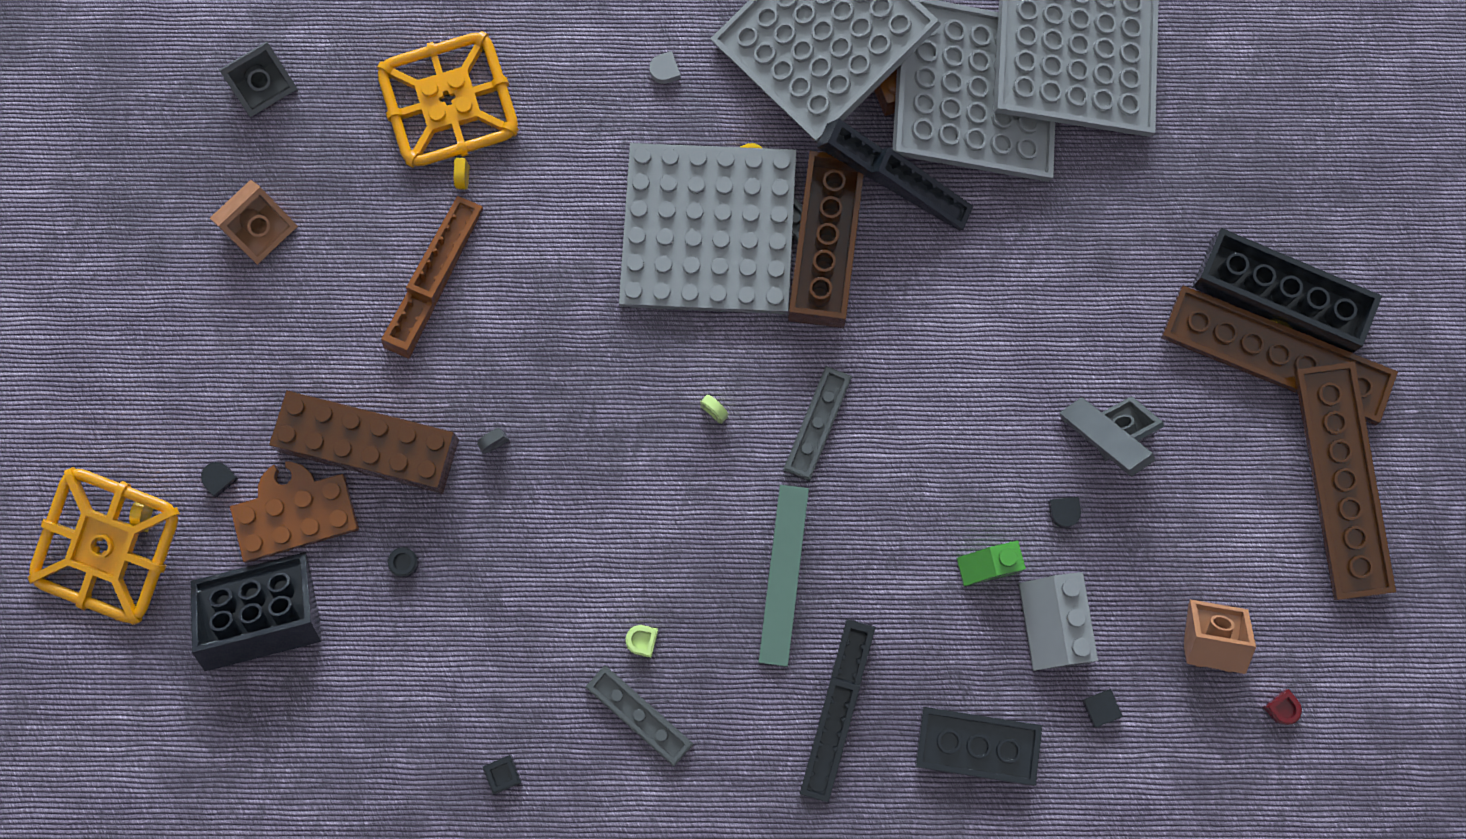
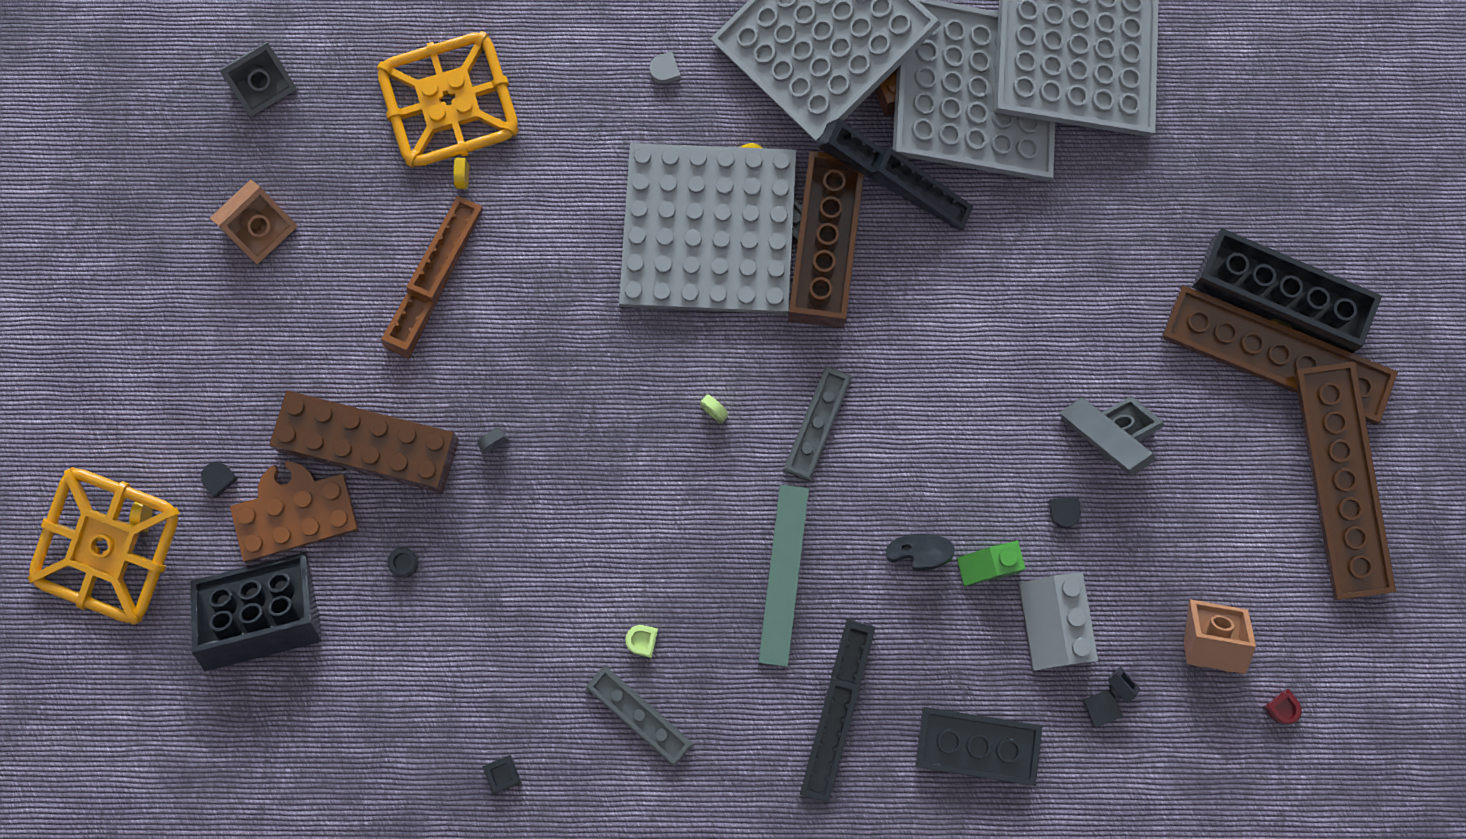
none -> black piece [886,533,954,571]
none -> black plate [1107,666,1140,704]

